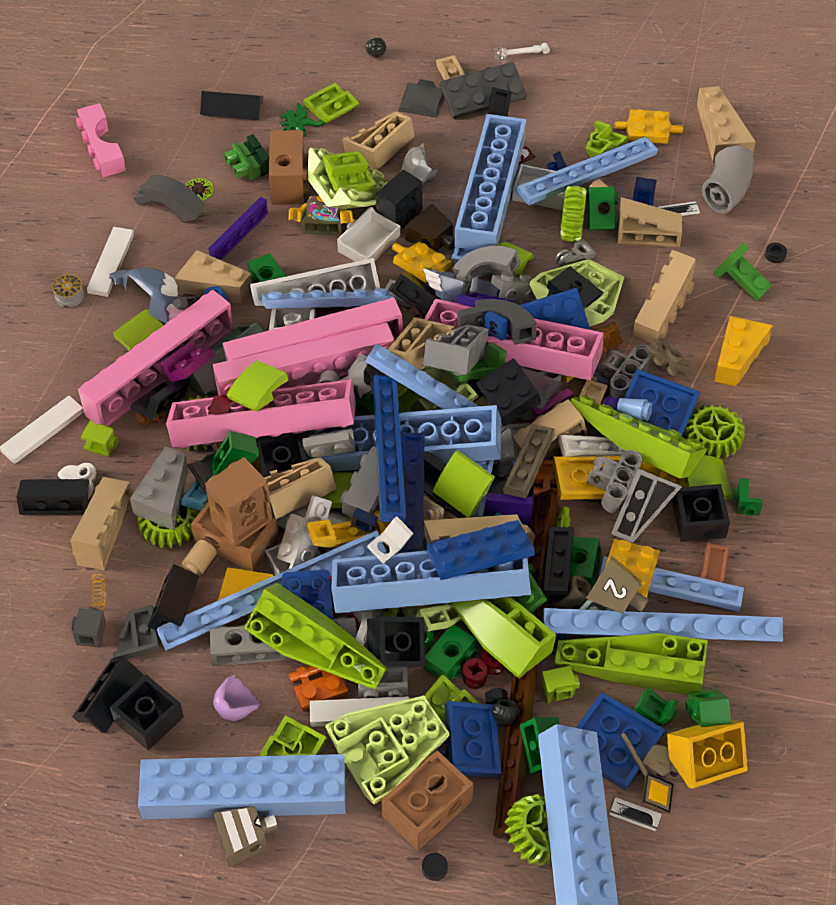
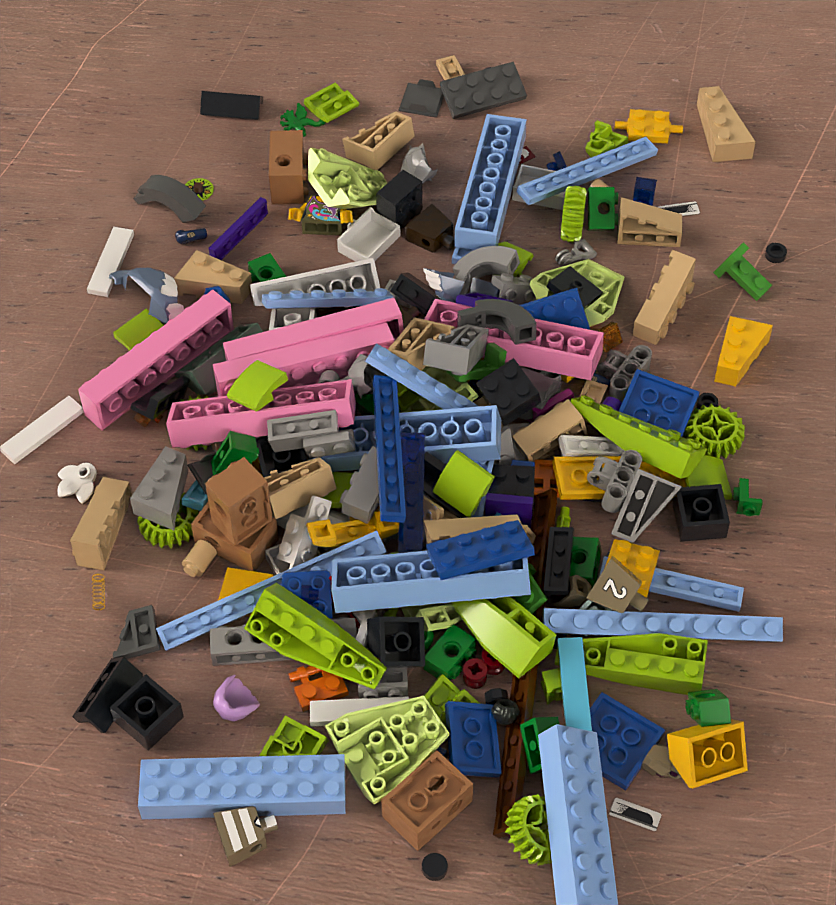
black panel [16,479,90,515] -> none
light grey wheel [52,274,84,308] -> none
dark grey brick [72,607,106,647] -> none
bright pink arch [76,103,126,177] -> none
lime window [81,419,119,457] -> none
black panel [147,564,199,631] -> none
magenta bracket [161,341,215,382] -> none
dark grey piece [173,297,200,310] -> none
dark red sticker [208,395,232,415] -> none
bright green hips [224,134,269,180] -> none
lime slope [323,151,376,193] -> none
dark blue tile [351,507,378,534] -> none
pearl dark grey piece [366,38,386,58] -> none
white bracket [367,516,413,564] -> none
yellow plate [392,242,452,283] -> none
blue tile [485,311,507,341] -> none
black tile [487,87,512,117] -> none
white piece [494,43,550,63] -> none
dark tan tile [503,424,555,498] -> none
light blue cone [617,398,652,421] -> none
piece [621,733,674,814] -> none
green bracket [634,688,679,726] -> none
dark tan animal [647,339,693,377] -> none
nougat tile [700,543,730,583] -> none
light grey brick [702,146,754,214] -> none
none -> dark blue arm [175,228,207,244]
none -> light grey panel [267,410,339,452]
none -> medium azure tile [557,637,592,731]
none -> black tile [697,393,718,409]

